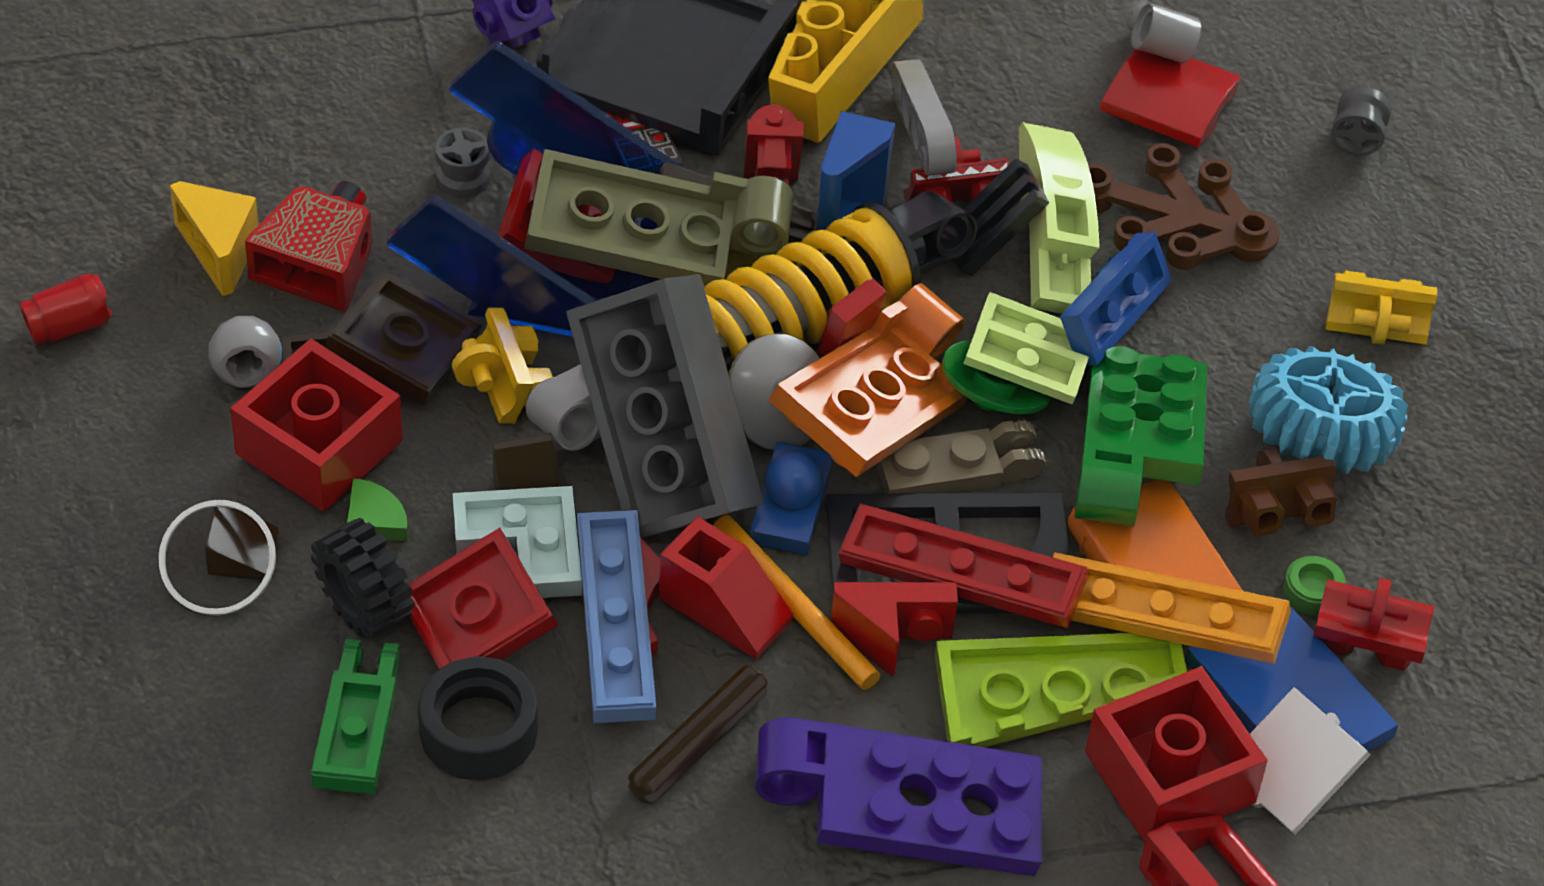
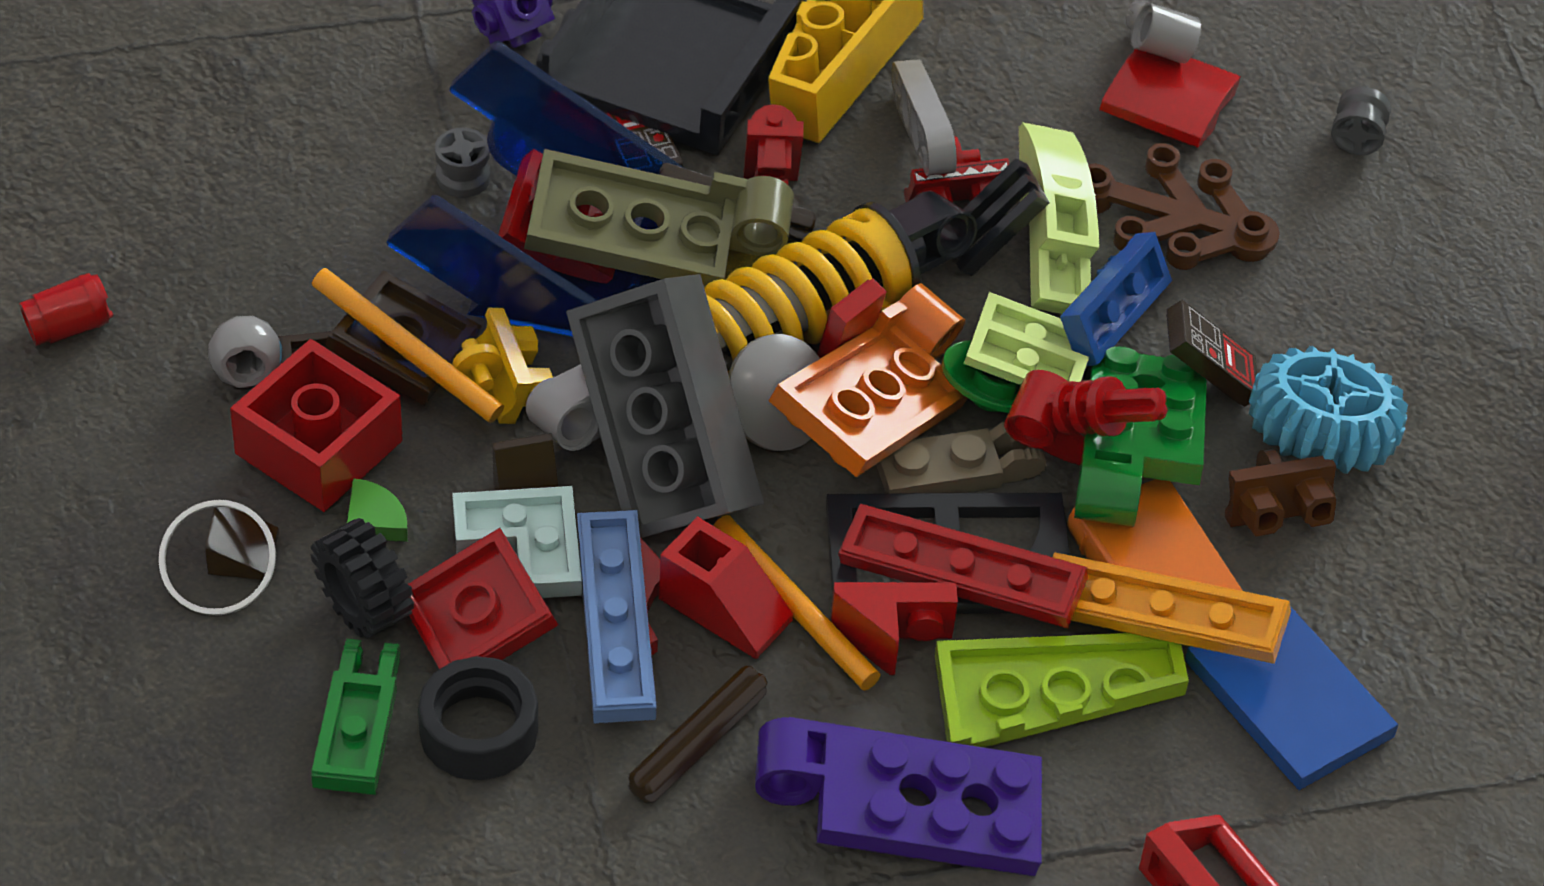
yellow slope [170,181,259,296] -> none
red torso [245,181,372,312] -> none
blue tile [750,441,833,556] -> none
blue tile [816,111,895,252] -> none
red brick [1085,666,1268,842] -> none
white piece [1250,687,1370,835] -> none
bright green tile [1283,556,1346,616] -> none
red hips [1313,578,1435,671] -> none
yellow hips [1325,271,1437,346] -> none
none -> light orange bar [312,268,504,424]
none -> red piece [1004,370,1168,465]
none -> dark brown tile [1166,300,1257,407]

